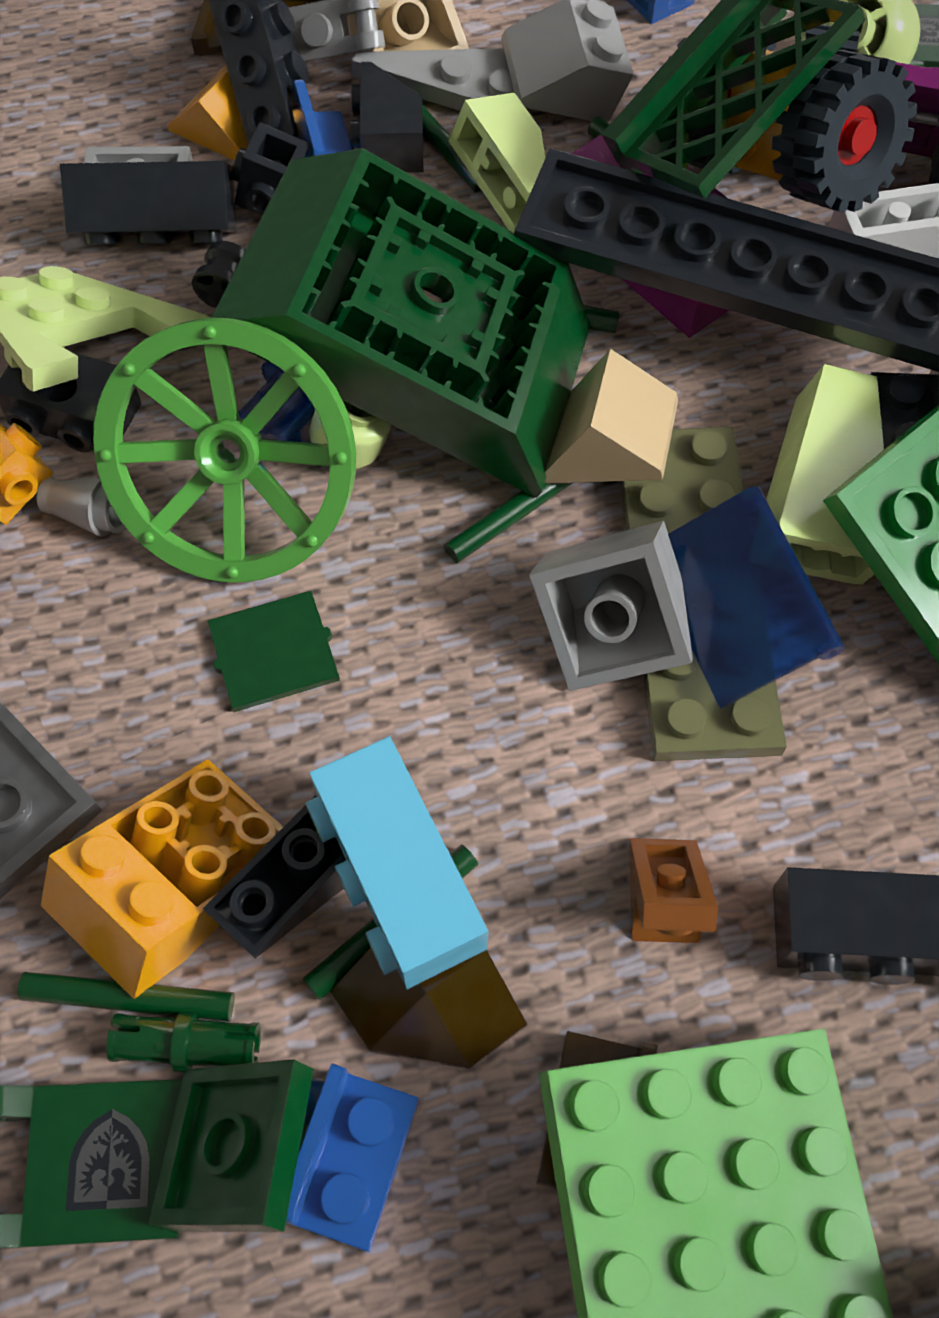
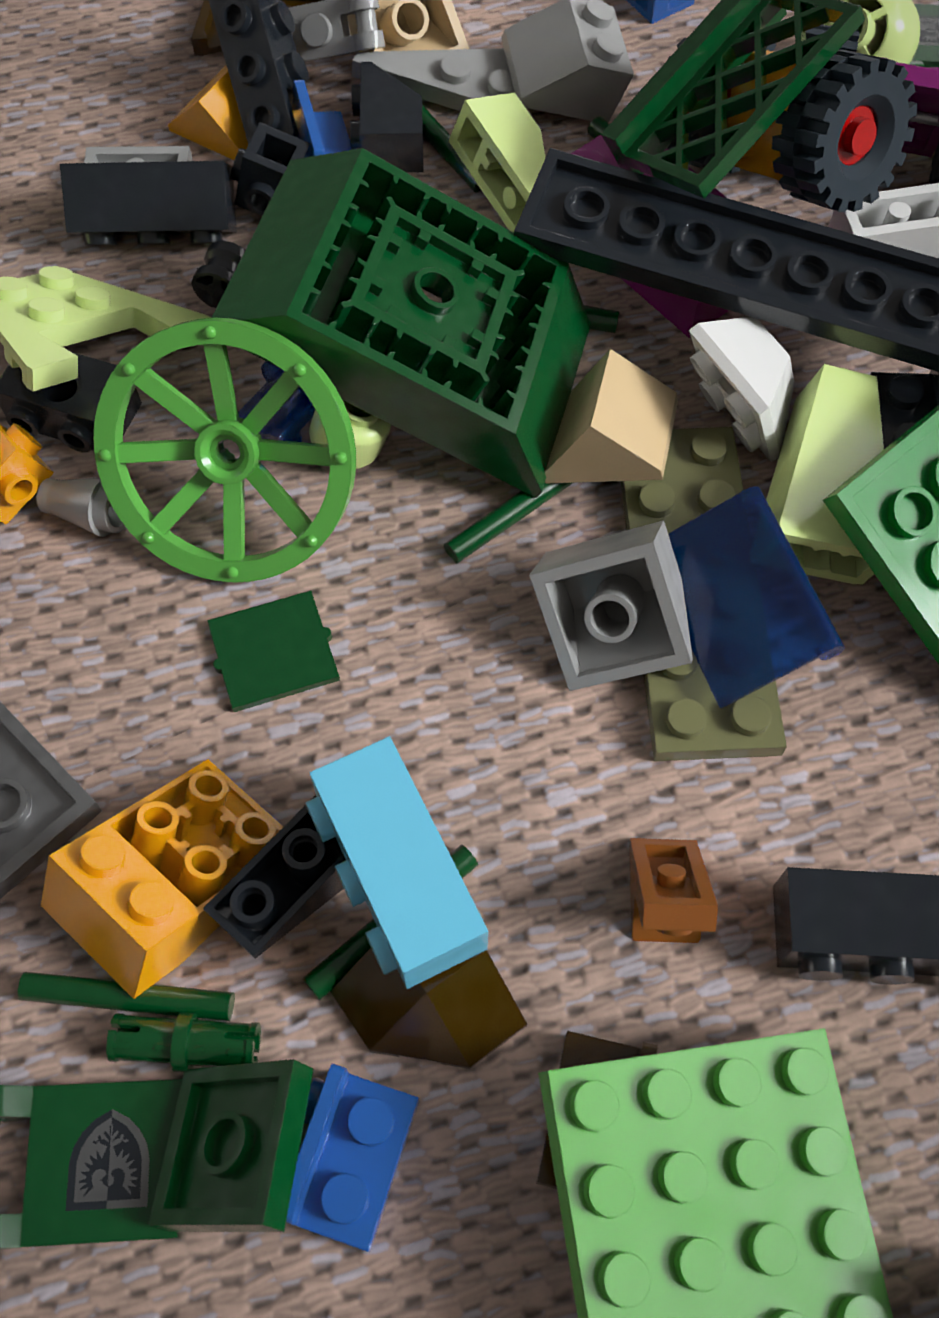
none -> white slope [689,317,794,462]

